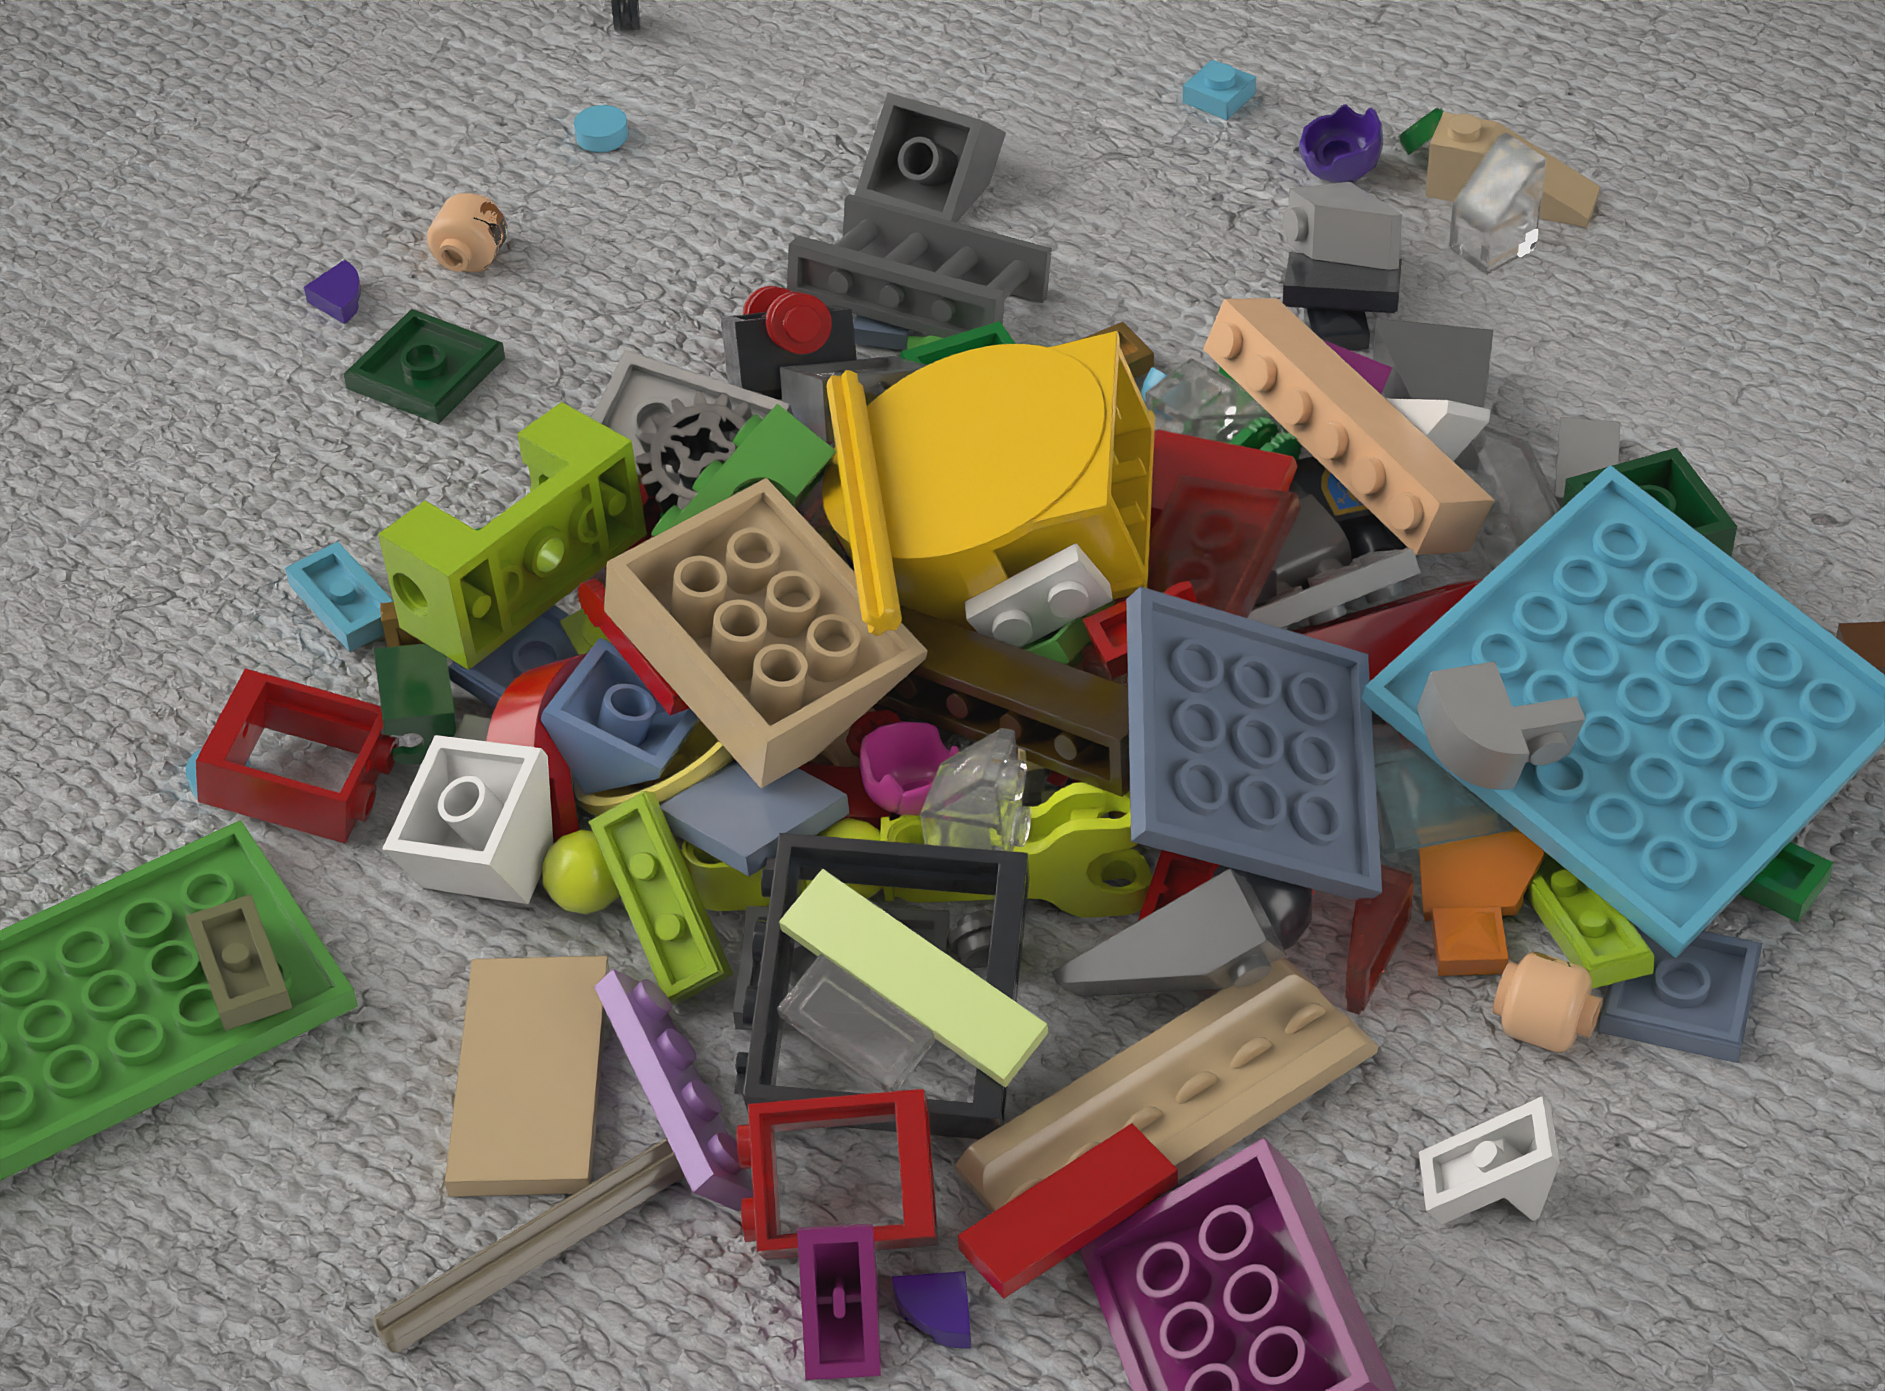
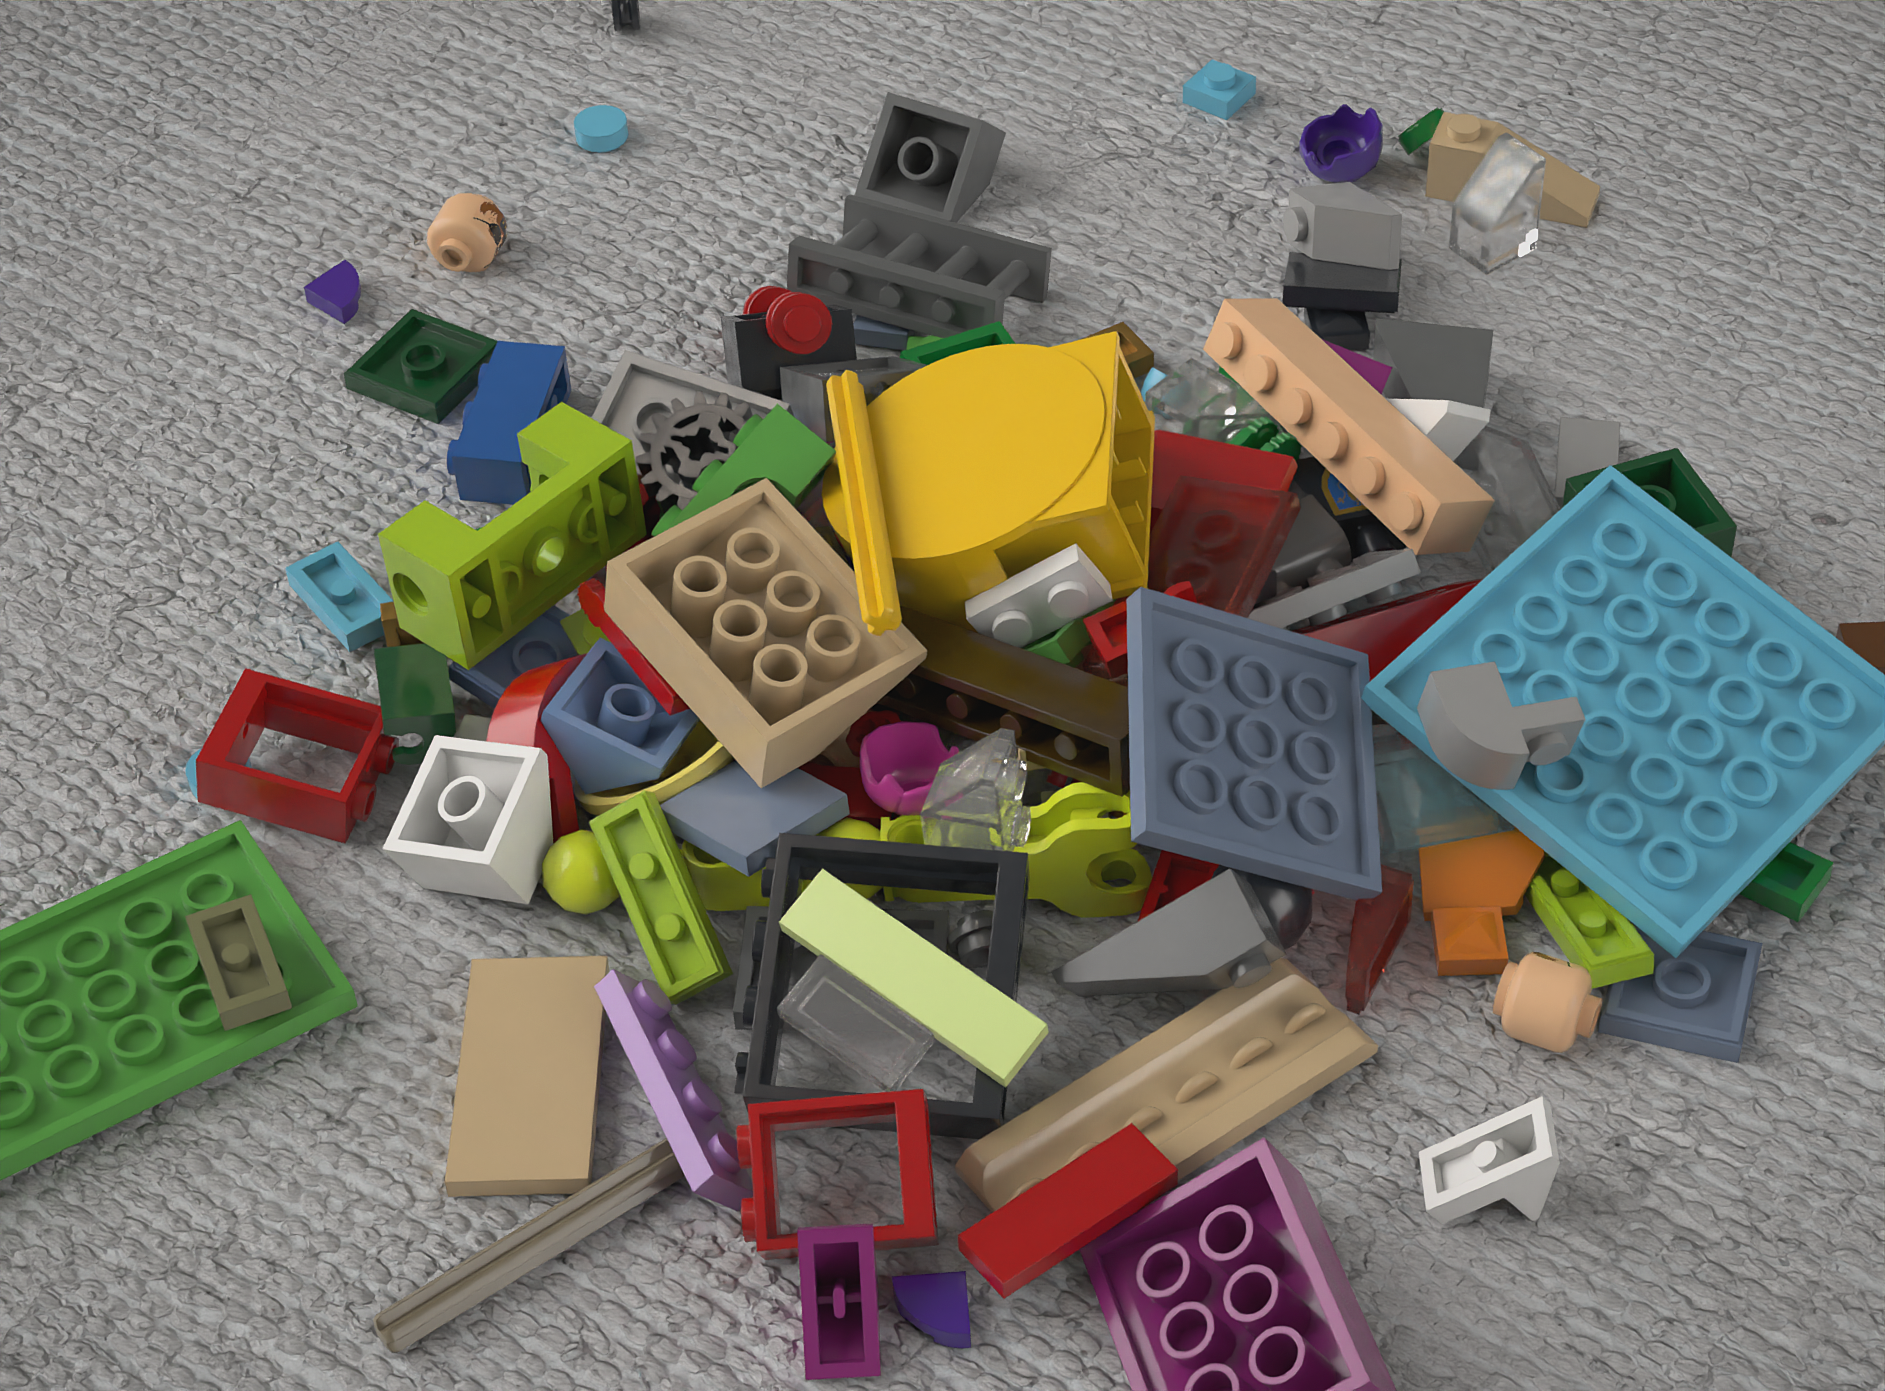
none -> blue brick [447,341,572,505]

